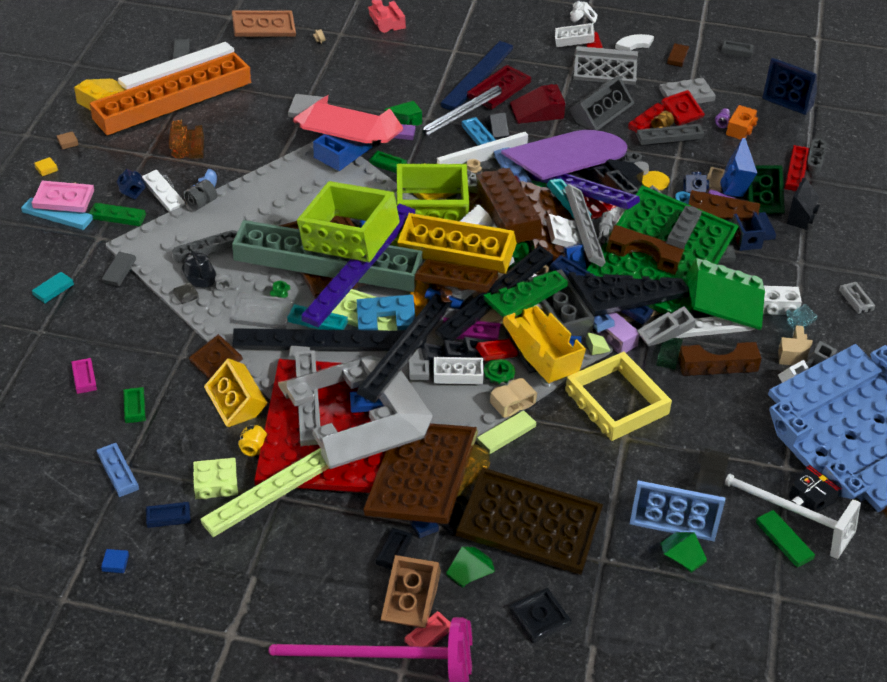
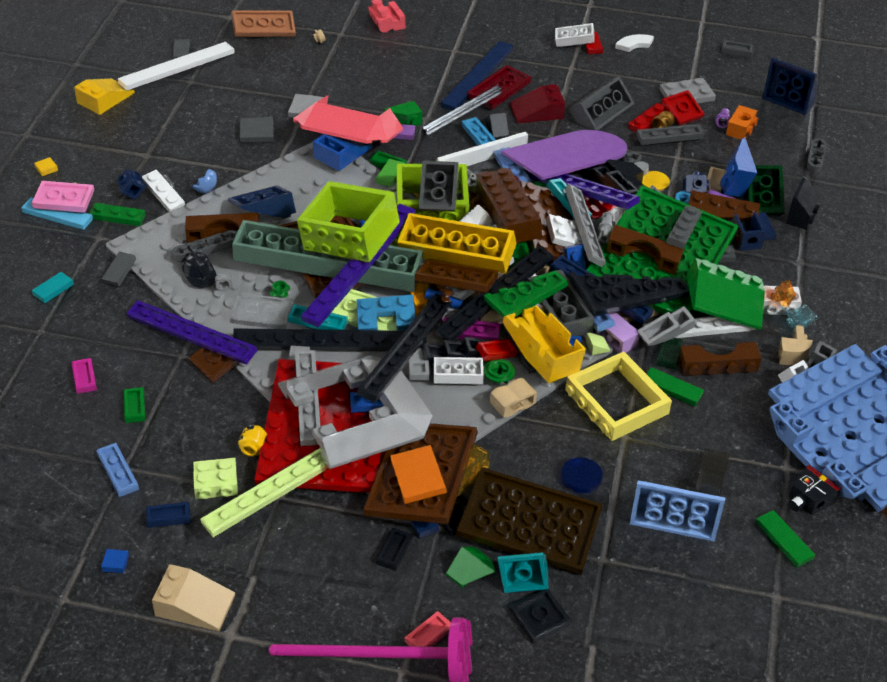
medium nougat tile [57,131,79,149] -> none
orange brick [90,52,251,135] -> none
clear orange hips [169,120,204,159] -> none
clear smoke tile [173,283,199,304] -> none
dark grey wheel [183,179,217,211] -> none
yellow slope [204,358,268,427] -> none
medium nougat slope [381,555,441,629] -> none
tan plate [467,159,482,174] -> none
yellowish green tile [477,410,536,454] -> none
white bracket [570,0,597,24] -> none
light grey fence [573,46,638,85] -> none
green slope [660,532,707,573] -> none
reddish brown tile [667,43,689,67] -> none
white tile [725,474,861,559] -> none
red tile [784,145,810,191] -> none
light grey tile [839,282,875,314] -> none
none -> dark purple tile [126,300,258,365]
none -> tan slope [152,564,235,631]
none -> reddish brown arch [185,213,259,243]
none -> dark blue slope [228,185,296,219]
none -> dark grey tile [240,117,274,143]
none -> bright green tile [376,159,405,187]
none -> orange tile [390,445,447,504]
none -> dark grey slope [419,161,459,212]
none -> teal slope [498,553,549,593]
none -> clear blue tile [561,457,603,494]
none -> green tile [647,367,704,407]
none -> clear orange tile [770,280,796,306]

